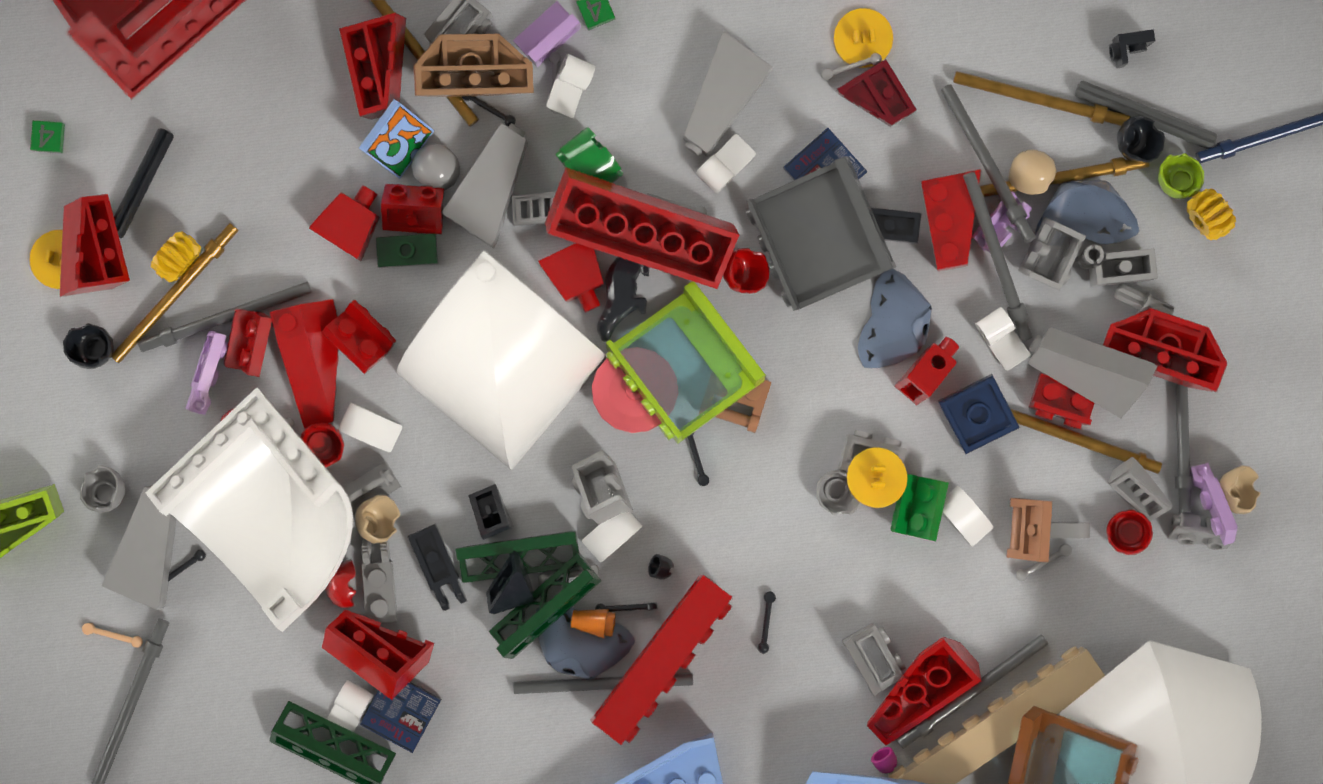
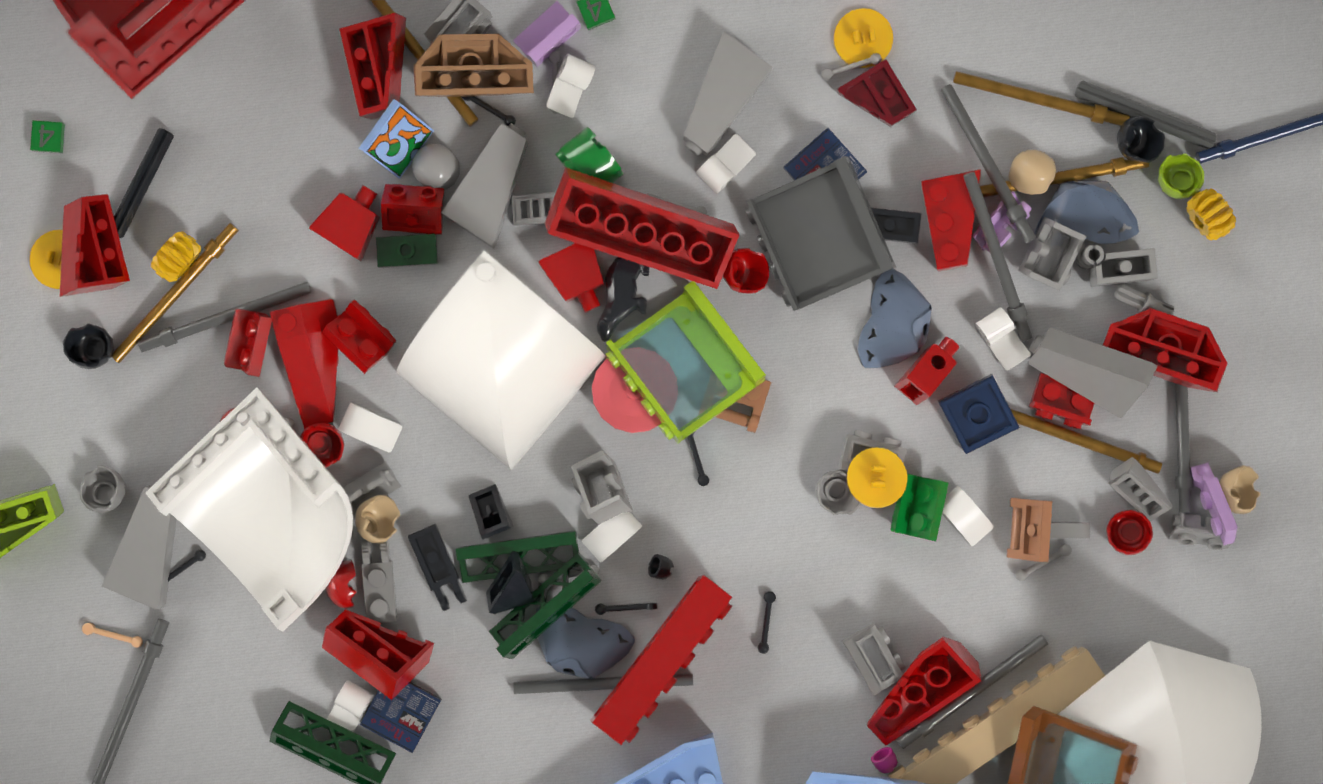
lavender hinge [186,330,228,415] -> none
orange cone [571,609,616,639] -> none
black bracket [1109,29,1156,69] -> none

